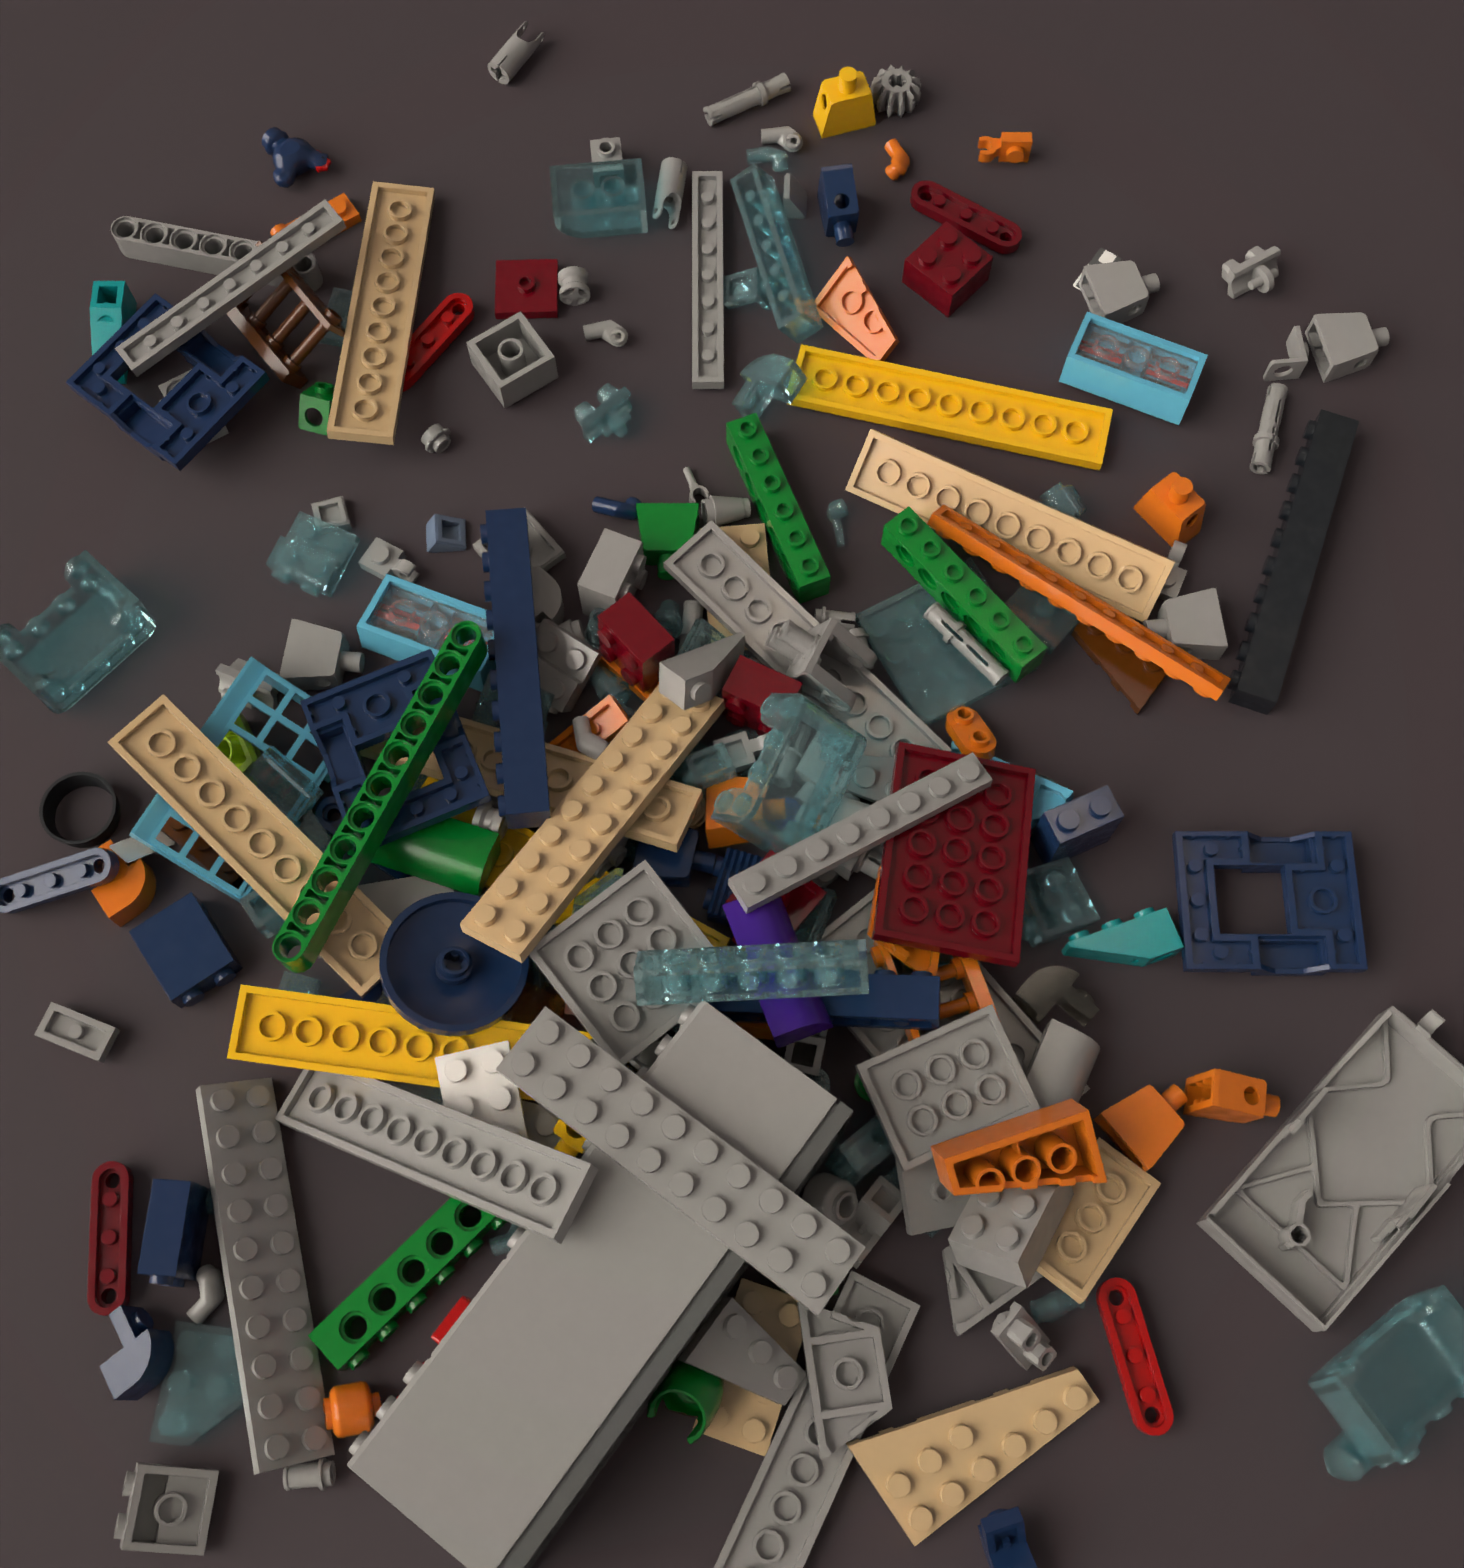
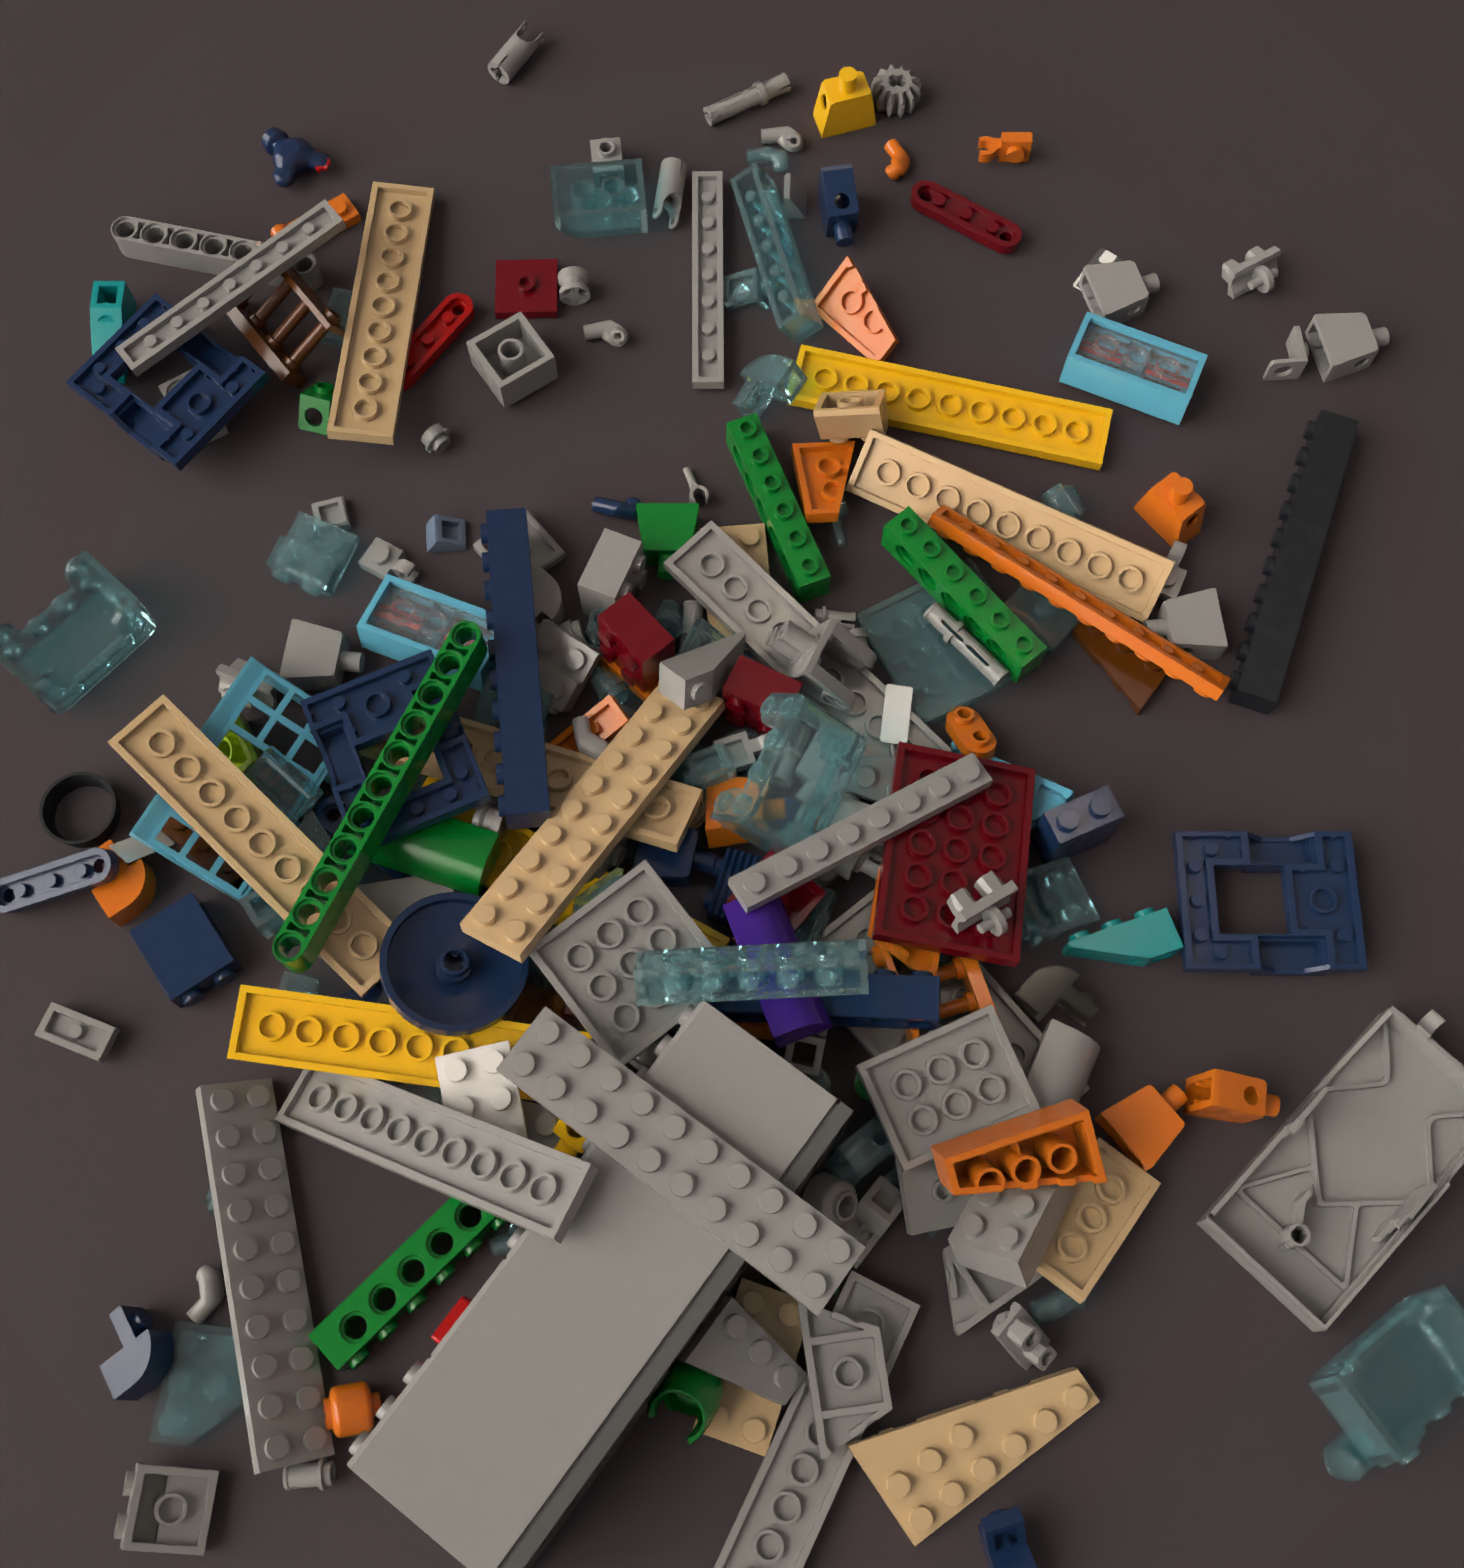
dark red plate [87,1161,134,1316] -> none
dark blue brick [137,1178,212,1288] -> none
clear light blue hips [574,383,633,443] -> none
light grey cone [701,495,751,527] -> none
dark red brick [902,221,993,318] -> none
red plate [1096,1277,1174,1436] -> none
light grey pin [1249,383,1288,474] -> none
none -> orange wing [791,441,855,523]
none -> tan slope [813,389,888,443]
none -> white sticker [880,684,913,744]
none -> light grey hips [946,871,1019,937]

